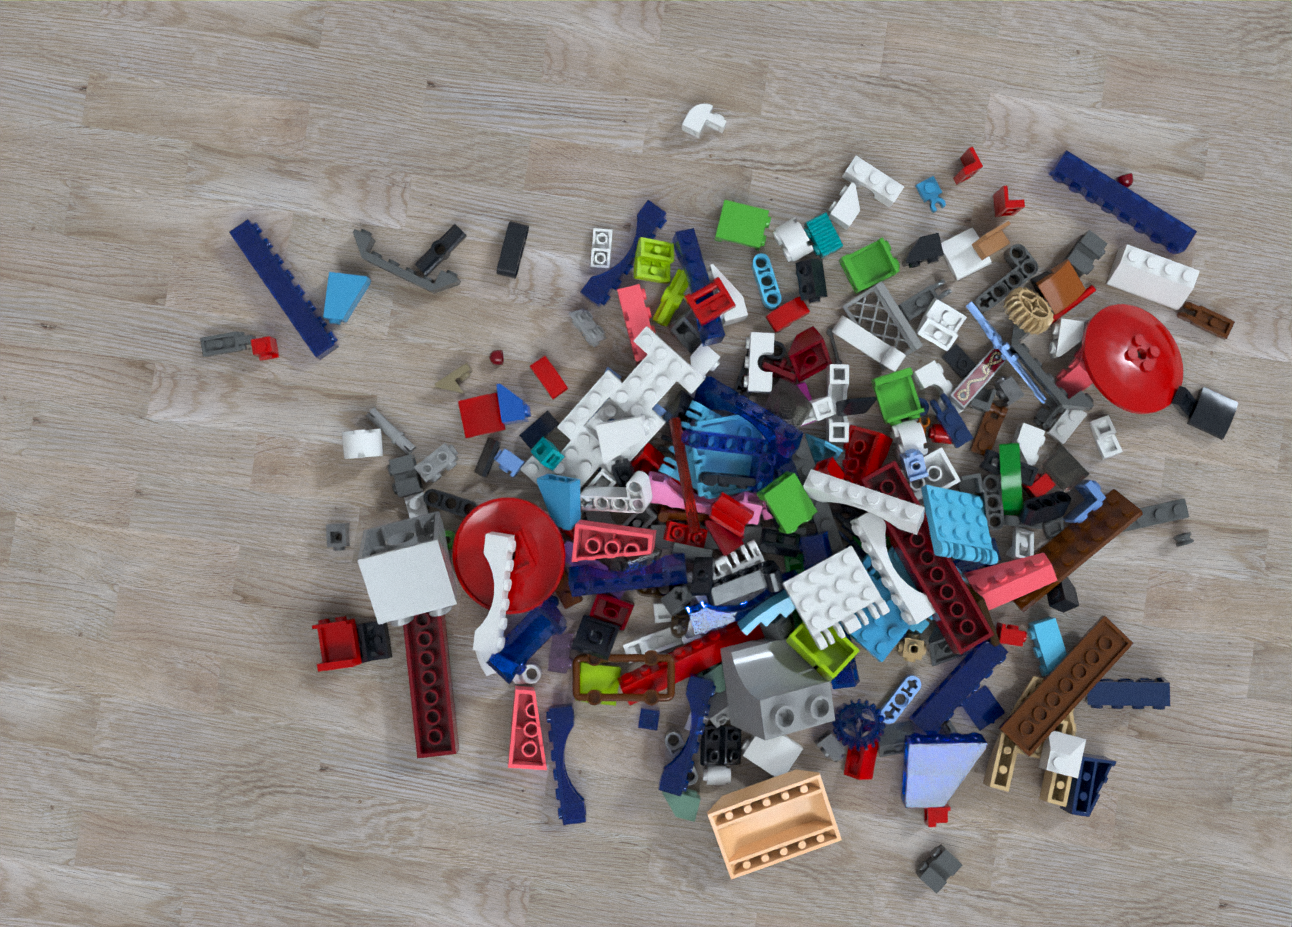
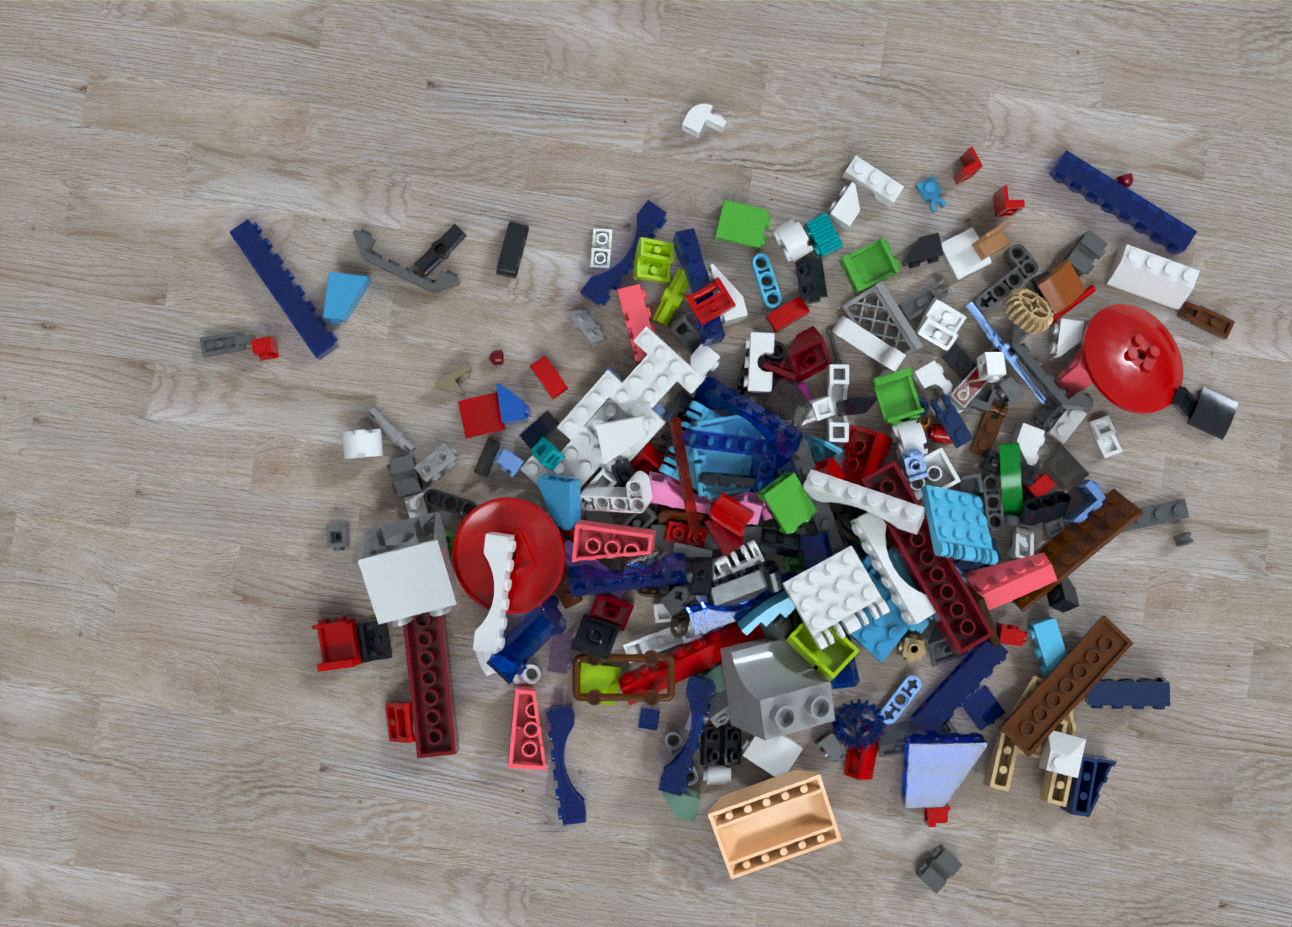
none -> red plate [385,702,415,743]
none -> white brick [977,352,1006,383]

